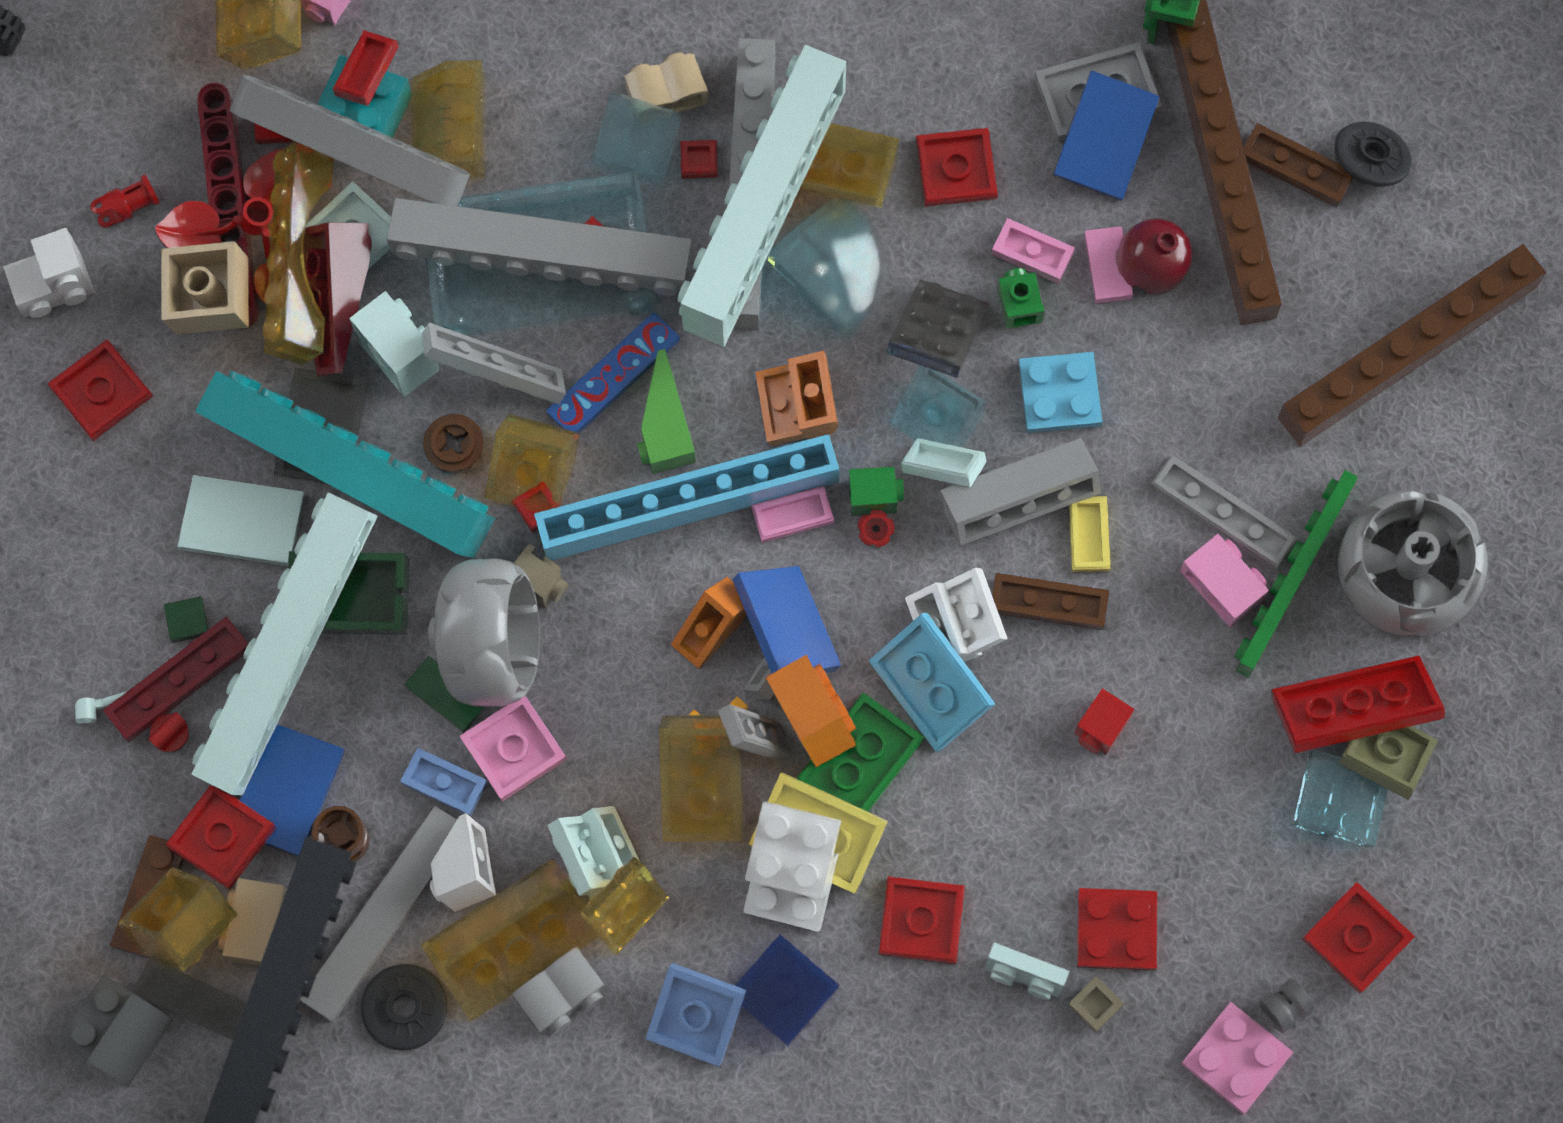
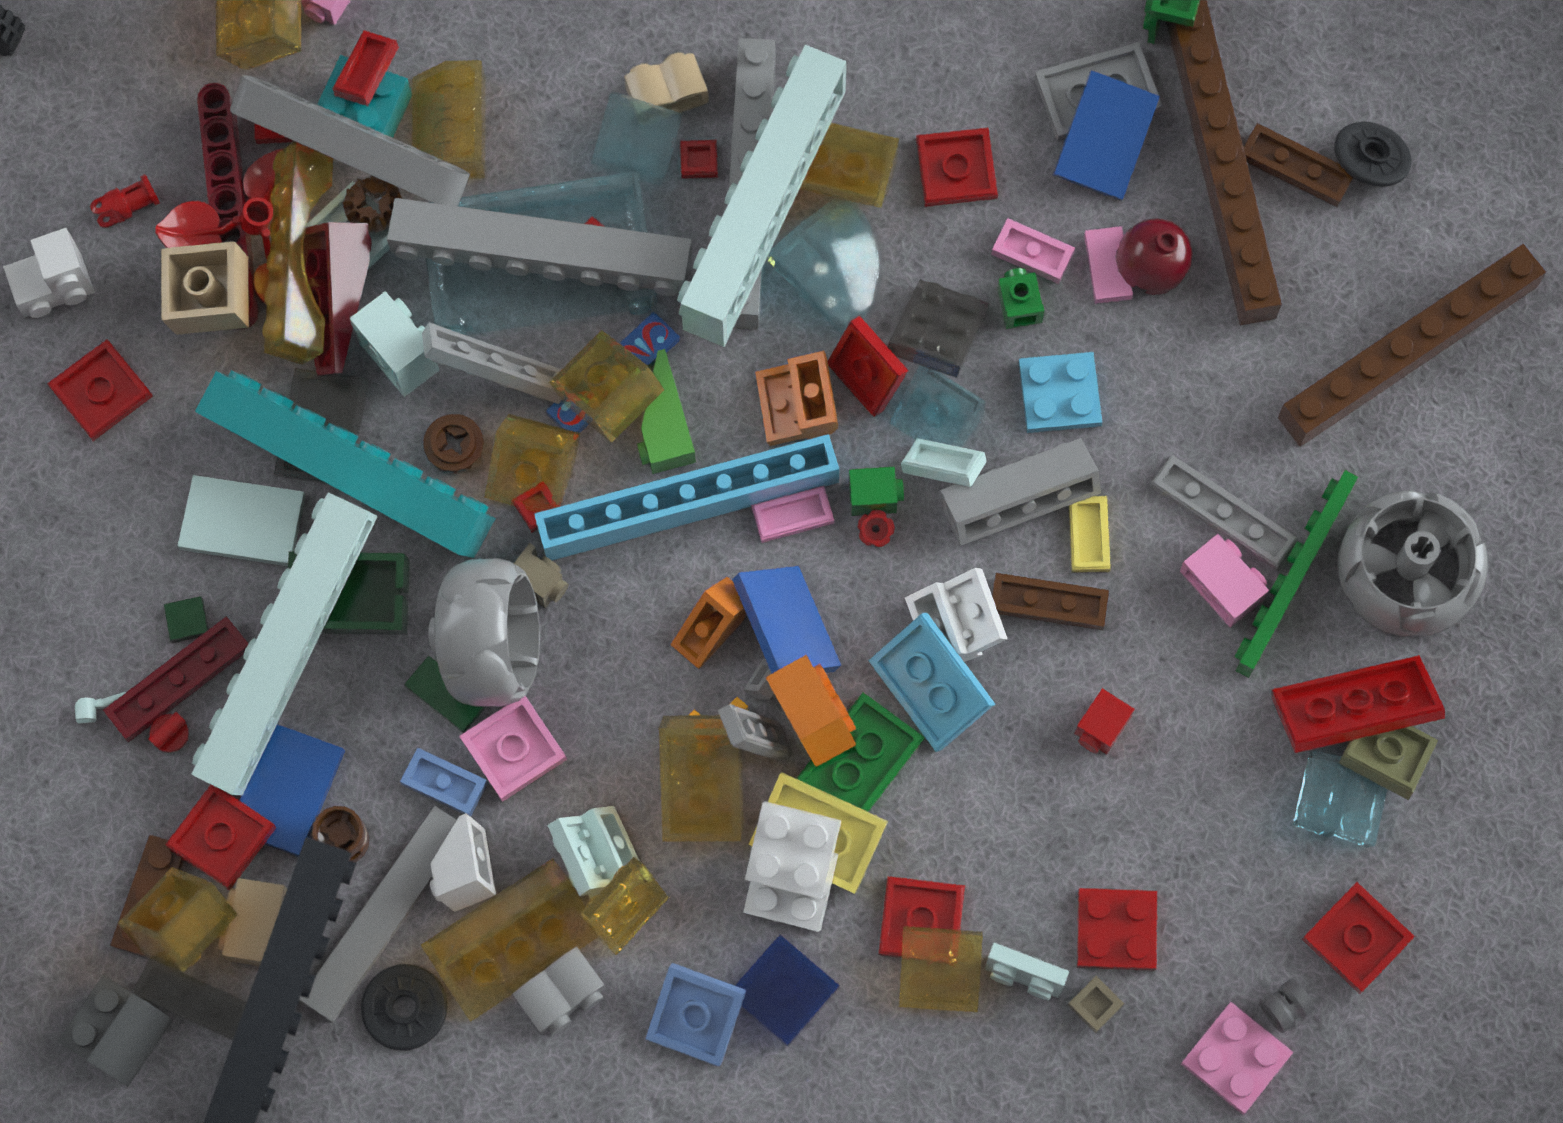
none -> reddish brown gear [343,175,402,233]
none -> clear yellow brick [548,330,664,443]
none -> red tile [827,316,909,417]
none -> clear yellow plate [899,926,983,1012]

